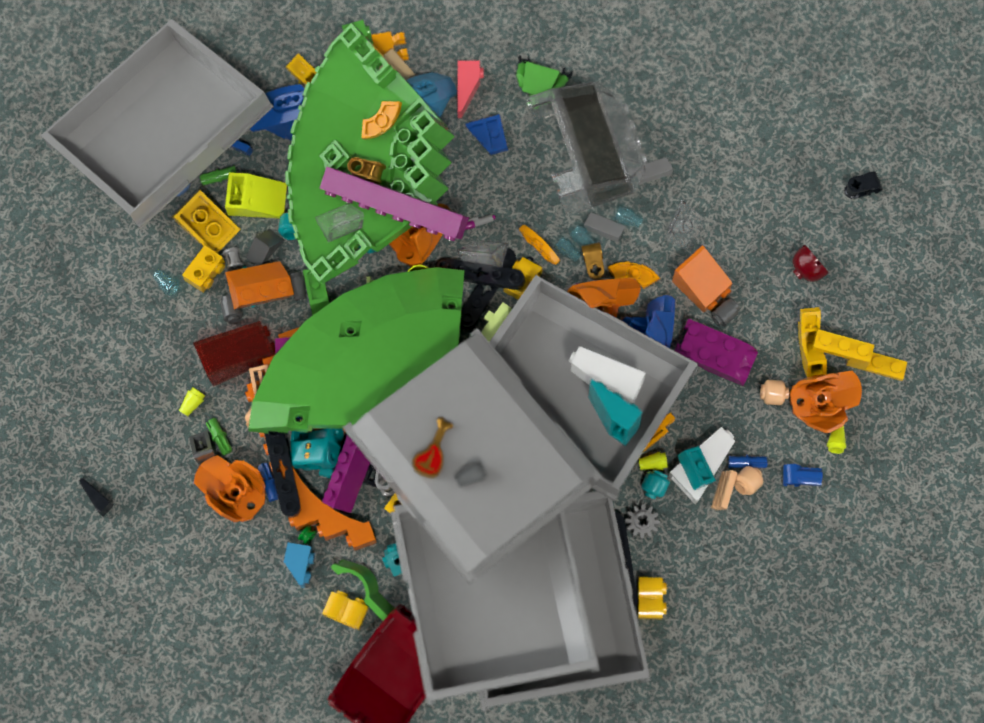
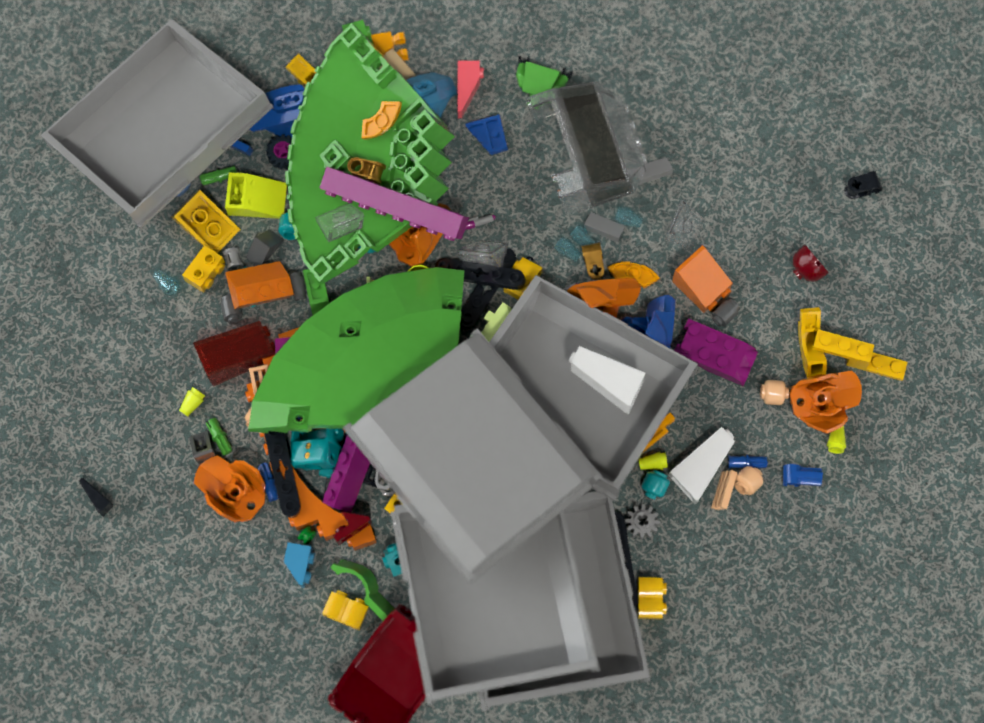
pearl gold piece [412,417,454,479] -> none
dark grey cone [454,461,487,488] -> none
light orange tile [519,224,560,265] -> none
teal slope [588,379,642,446] -> none
teal slope [678,446,716,490] -> none
none -> black wheel [266,135,292,170]
none -> dark red slope [333,512,372,545]

